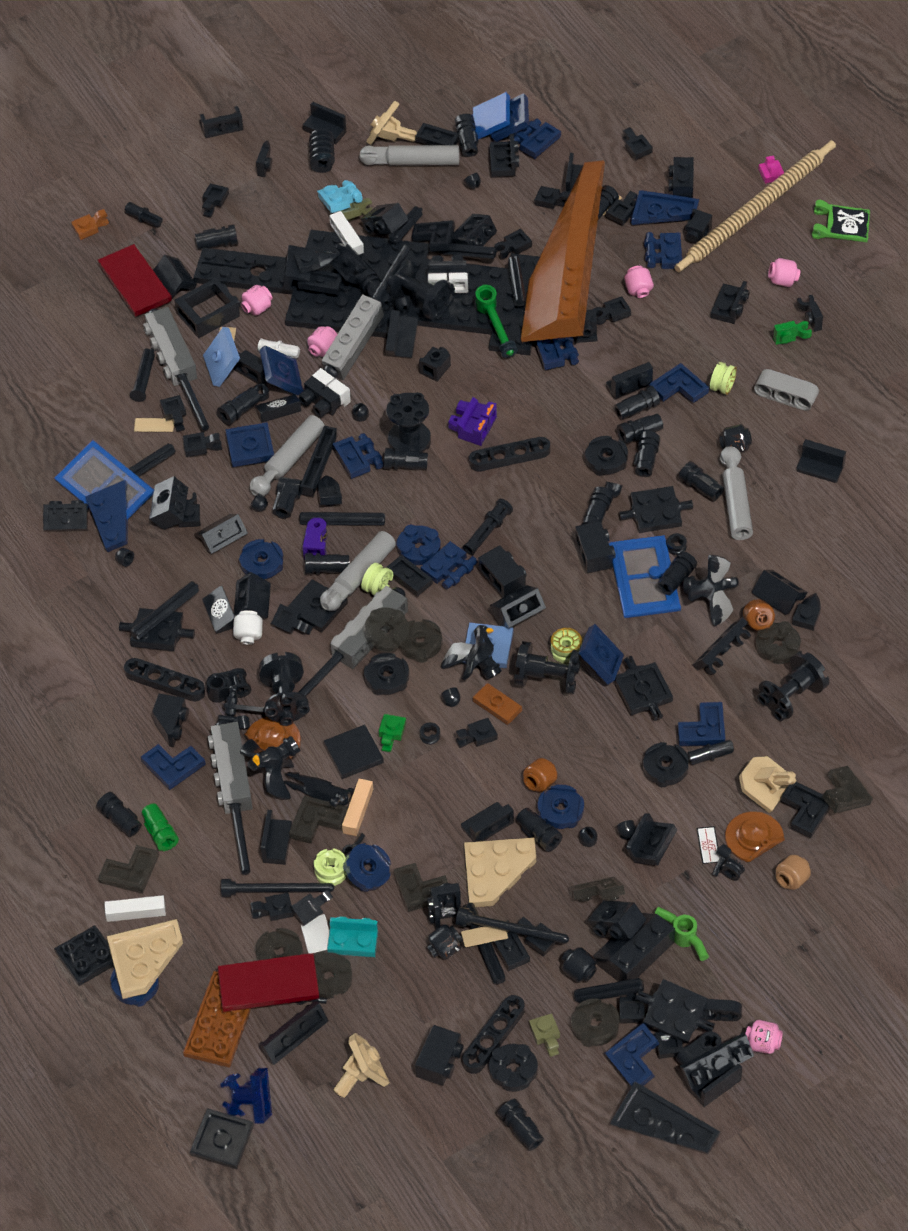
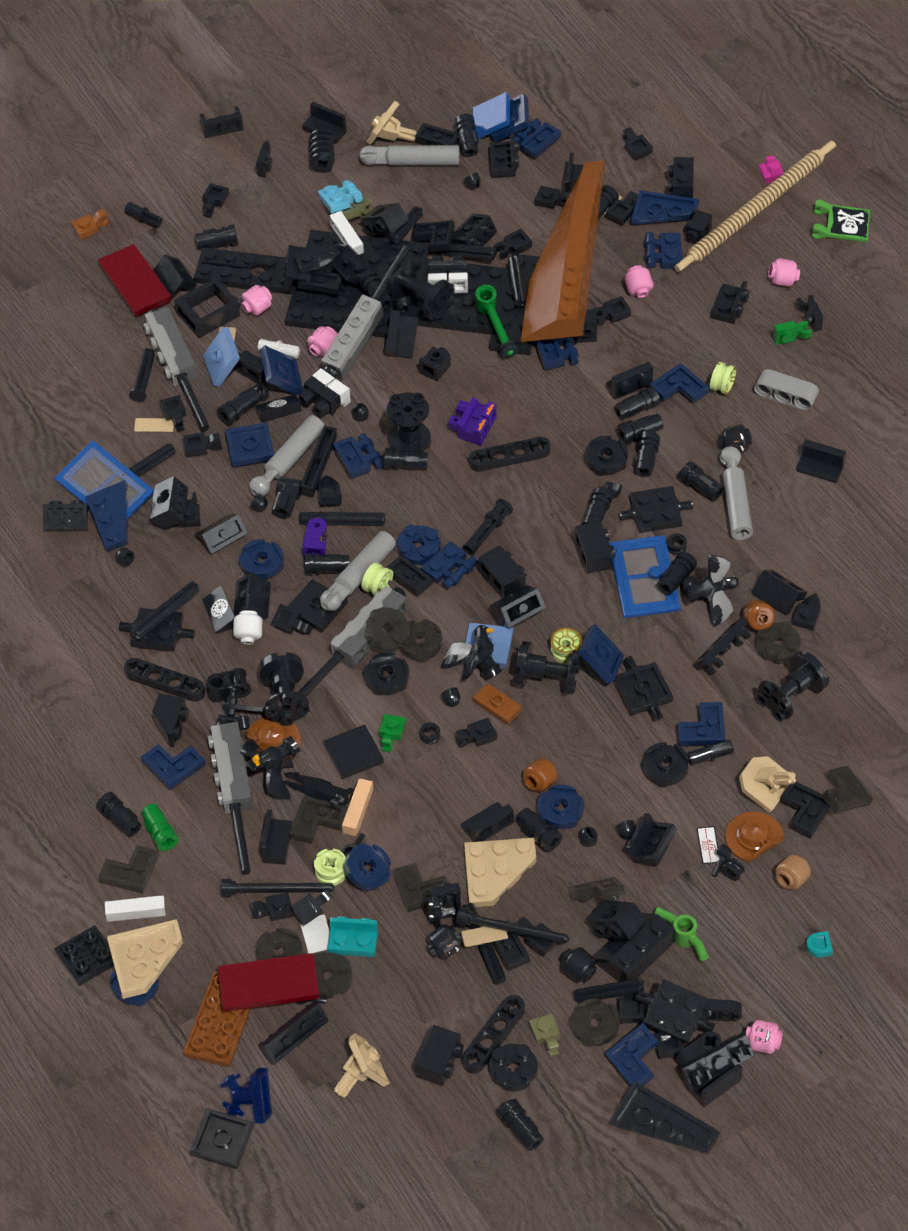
none -> teal tile [806,931,833,958]

